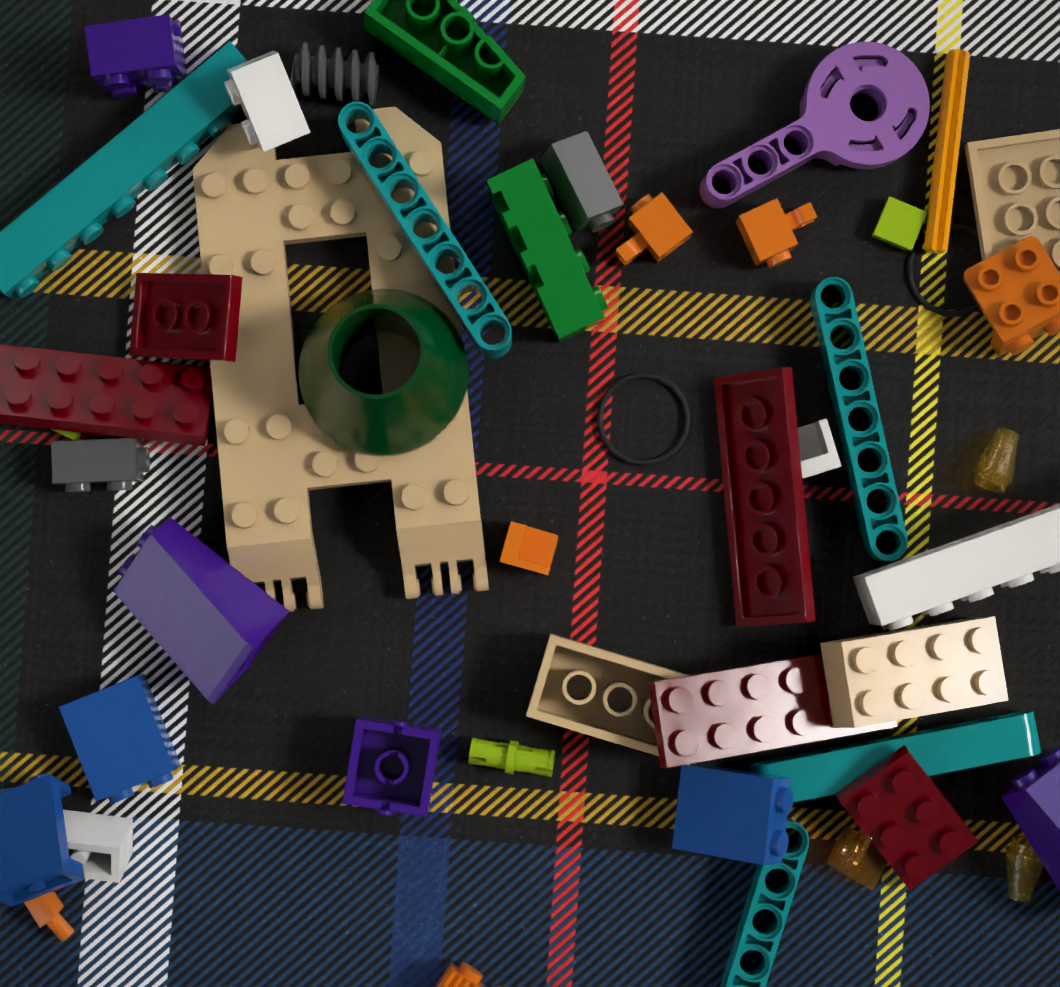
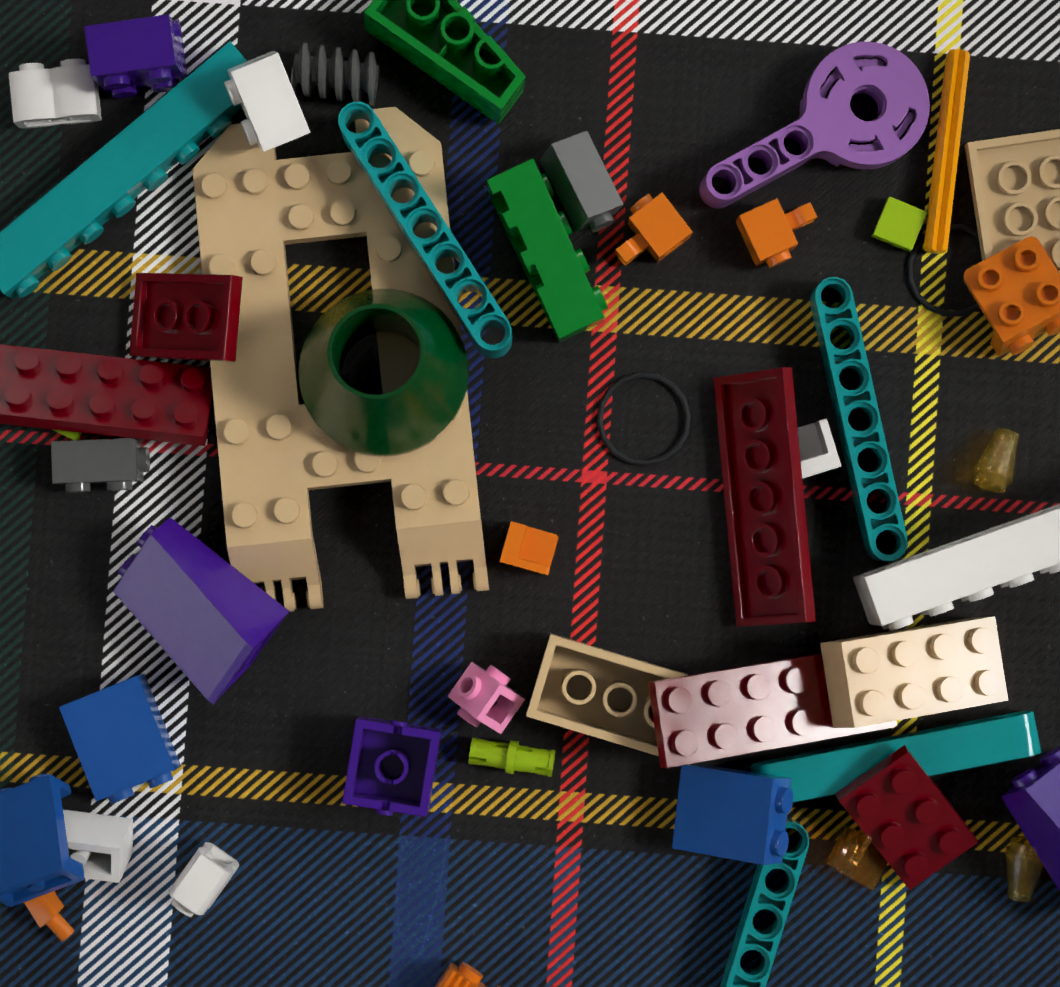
none -> white brick [9,59,102,128]
none -> white brick [169,842,239,917]
none -> bright pink brick [448,662,525,734]

